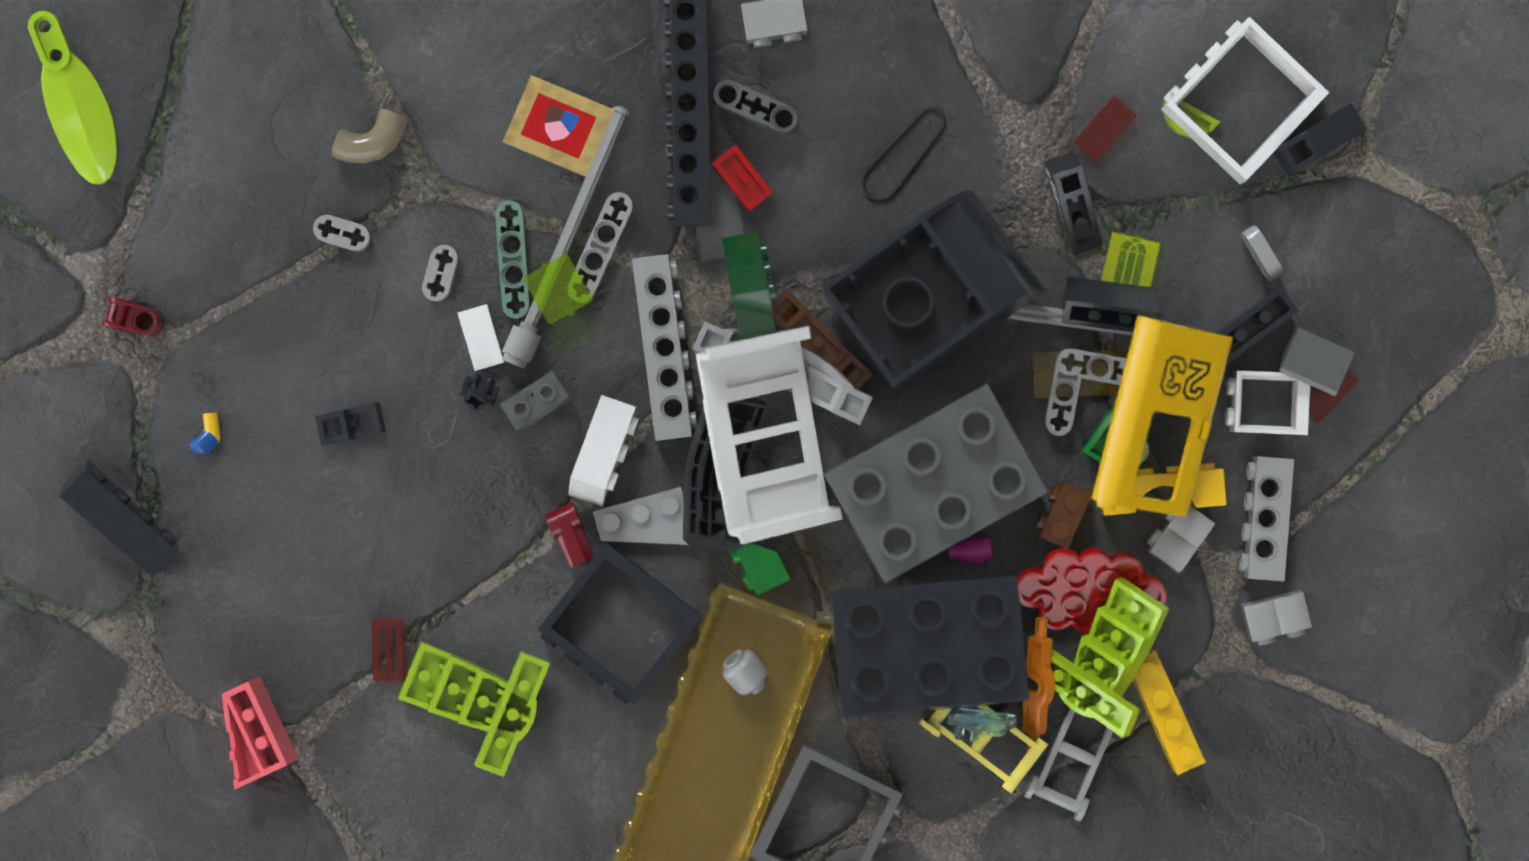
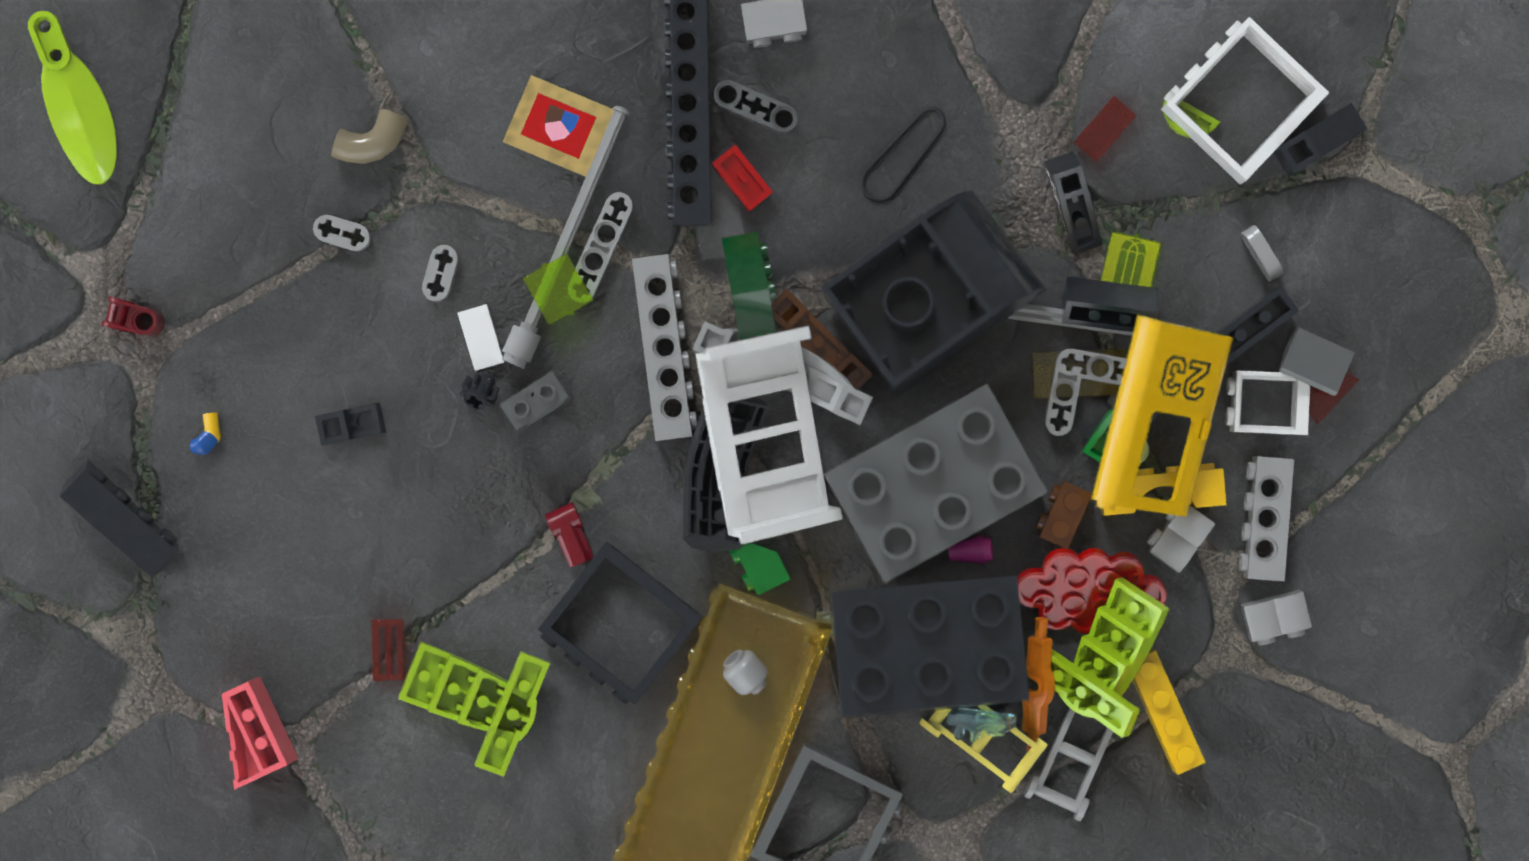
sand green beam [495,200,531,319] -> none
white wedge [568,395,639,506] -> none
light grey wing [593,487,688,545] -> none

